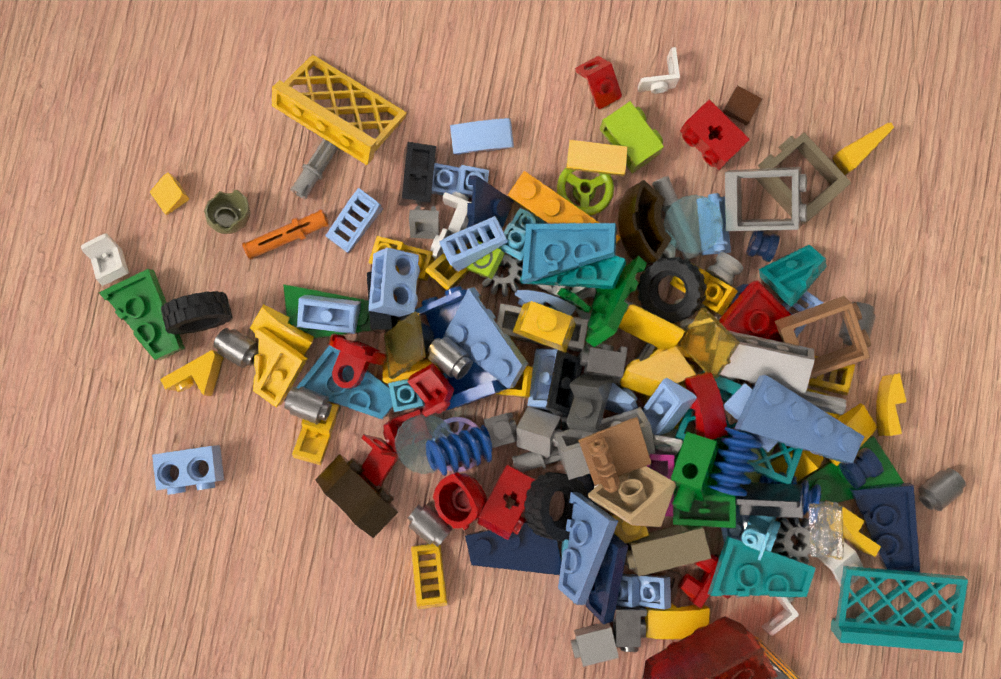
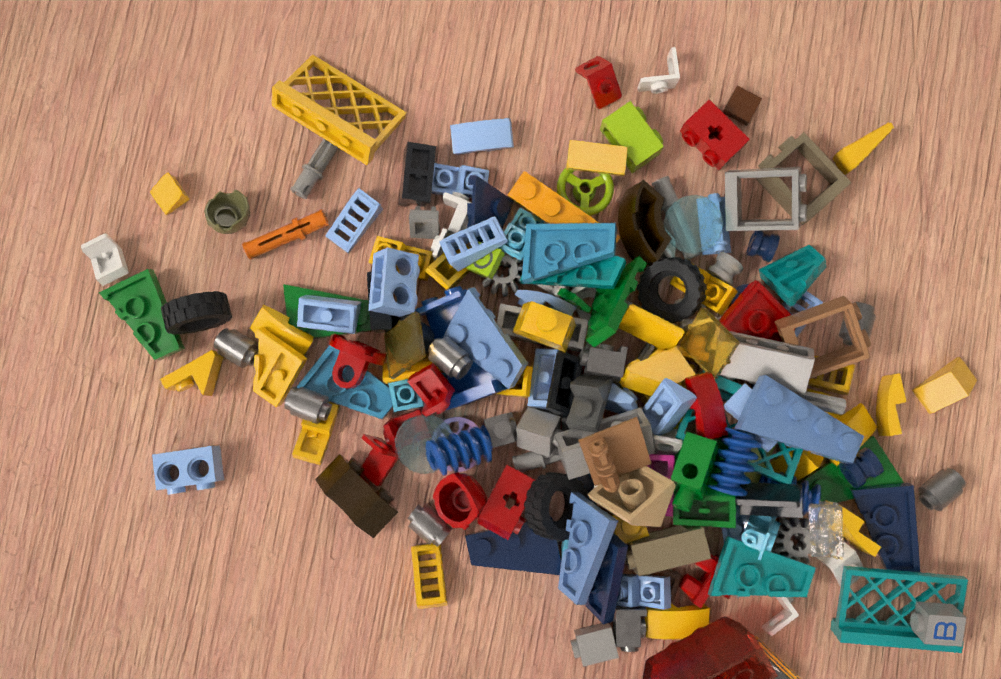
none -> light grey brick [910,601,967,647]
none -> yellow slope [912,357,977,414]

